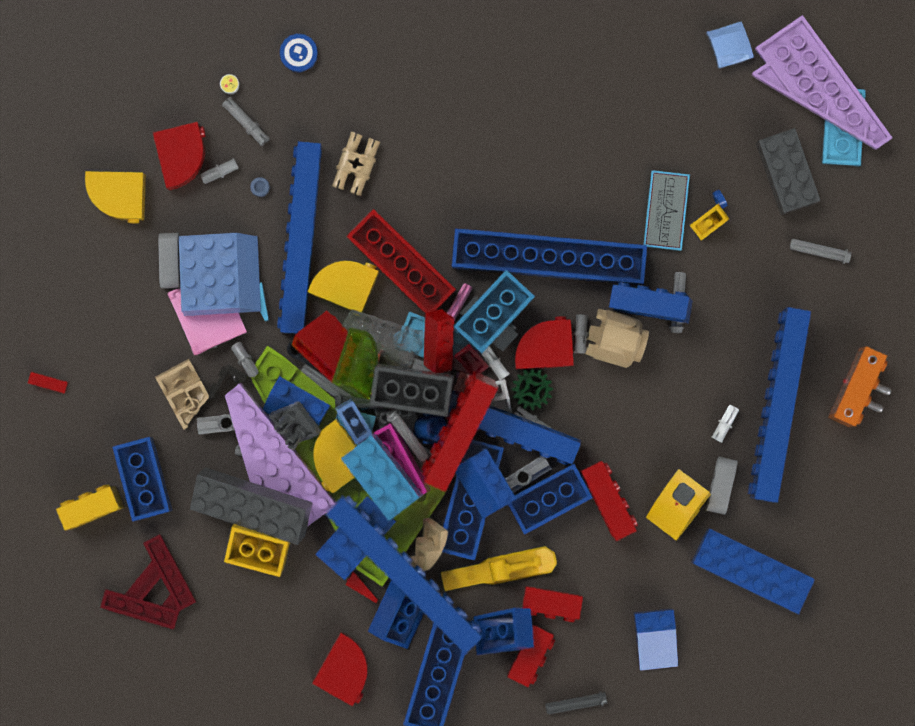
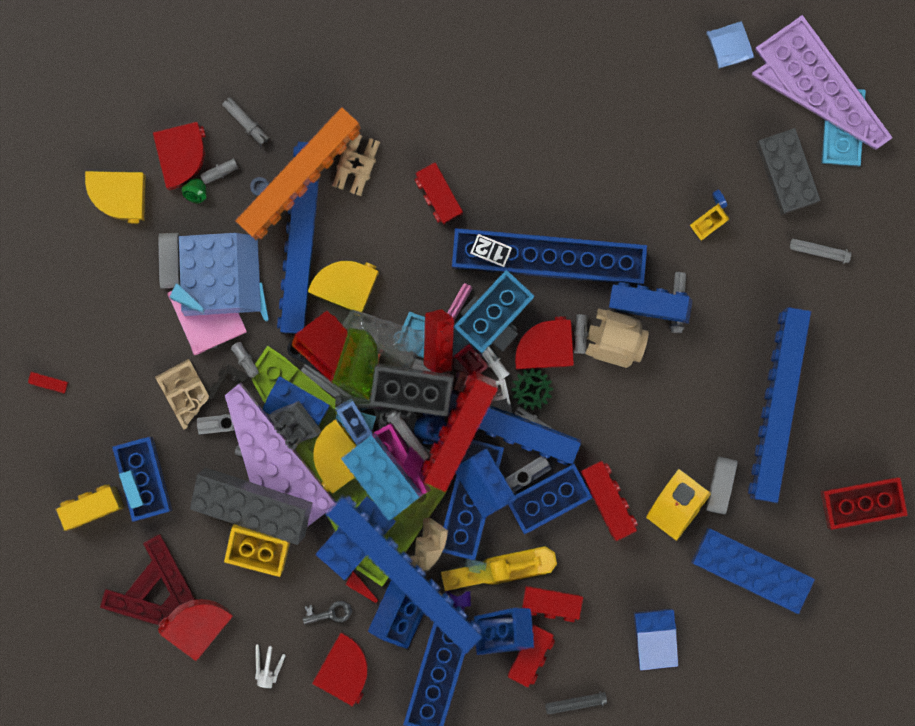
light yellow tile [220,74,240,94] -> none
blue tile [280,34,318,72] -> none
red brick [347,209,456,314] -> none
light grey tile [643,170,690,251] -> none
white axle [712,405,739,443] -> none
orange piece [828,346,891,427] -> none
none -> medium azure piece [119,470,143,509]
none -> red brick [158,599,233,661]
none -> medium azure piece [169,283,205,314]
none -> green cone [181,178,206,203]
none -> orange brick [236,107,361,240]
none -> white plant [255,644,286,688]
none -> dark grey piece [302,601,352,625]
none -> magenta sticker [403,446,424,482]
none -> red brick [414,162,463,225]
none -> dark purple piece [445,591,471,612]
none -> clear light blue plate [465,558,487,573]
none -> sticker [470,234,512,267]
none -> red brick [820,477,908,530]

